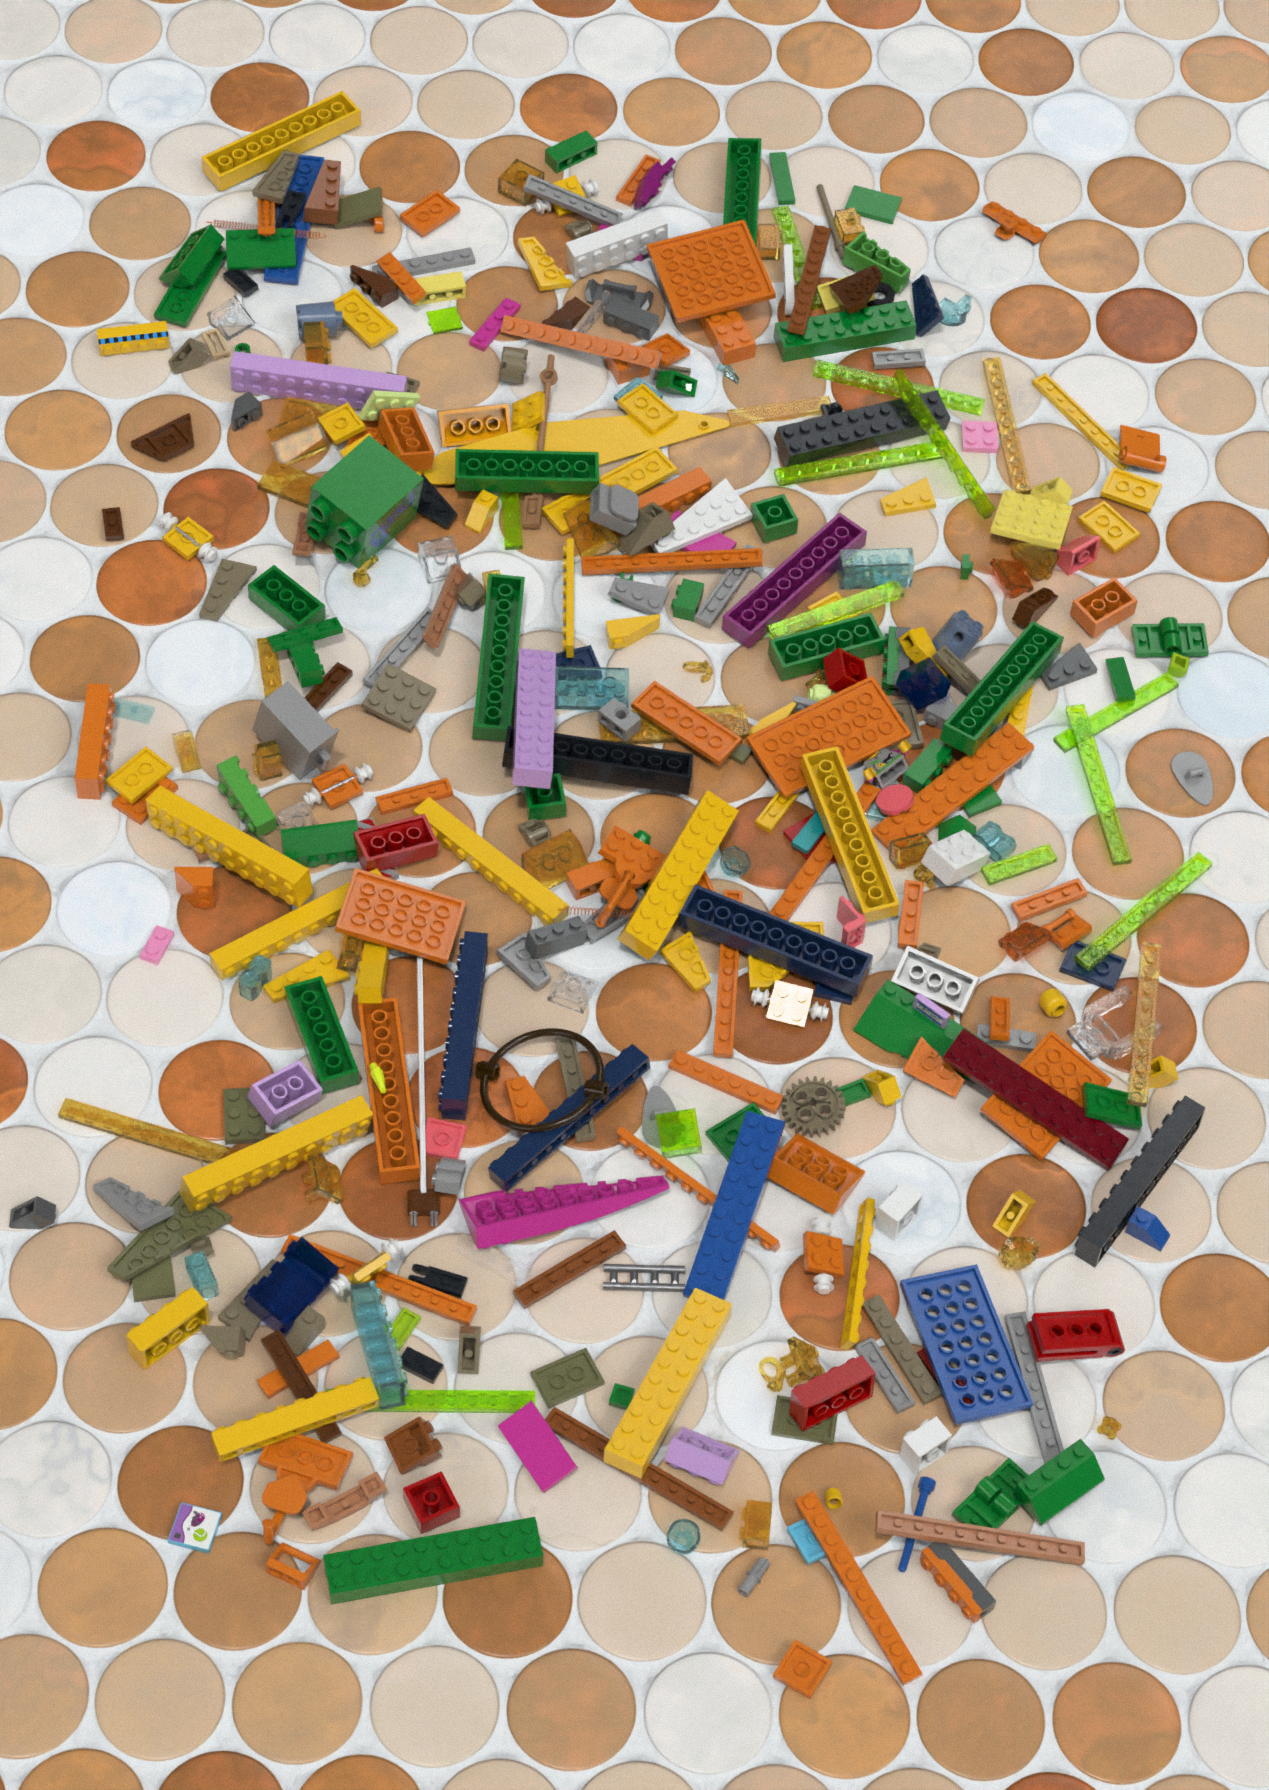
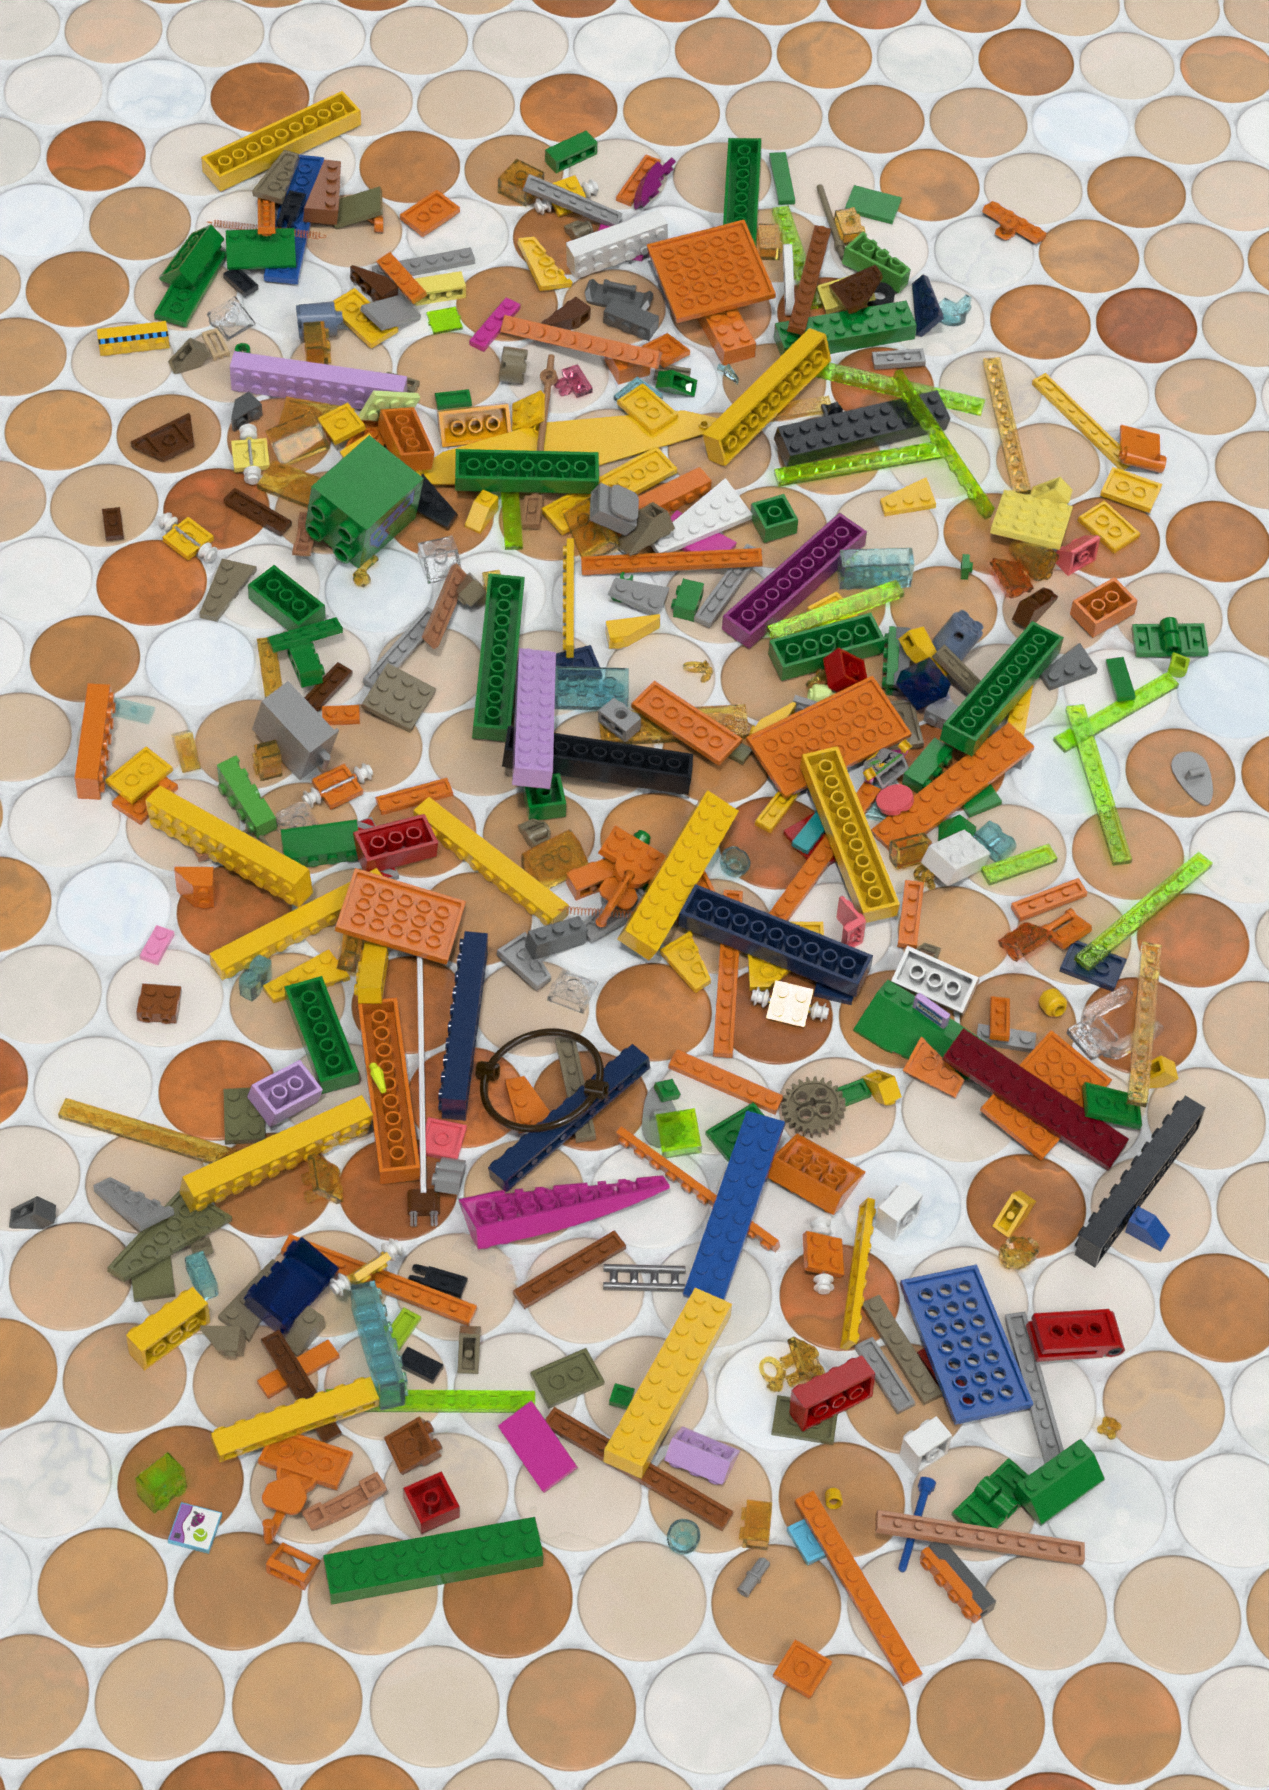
clear tile [572,290,610,334] -> none
bright pink plate [961,421,998,453] -> none
none -> clear neon green brick [135,1452,187,1514]
none -> dark orange plate [136,983,182,1024]
none -> reddish brown plate [224,488,292,536]
none -> light yellow plate [231,424,270,485]
none -> orange plate [322,705,360,725]
none -> light grey tile [360,295,421,330]
none -> green tile [435,389,472,410]
none -> clear pink hinge [554,364,593,398]
none -> green plate [653,1079,681,1102]
none -> yellow brick [702,328,832,466]

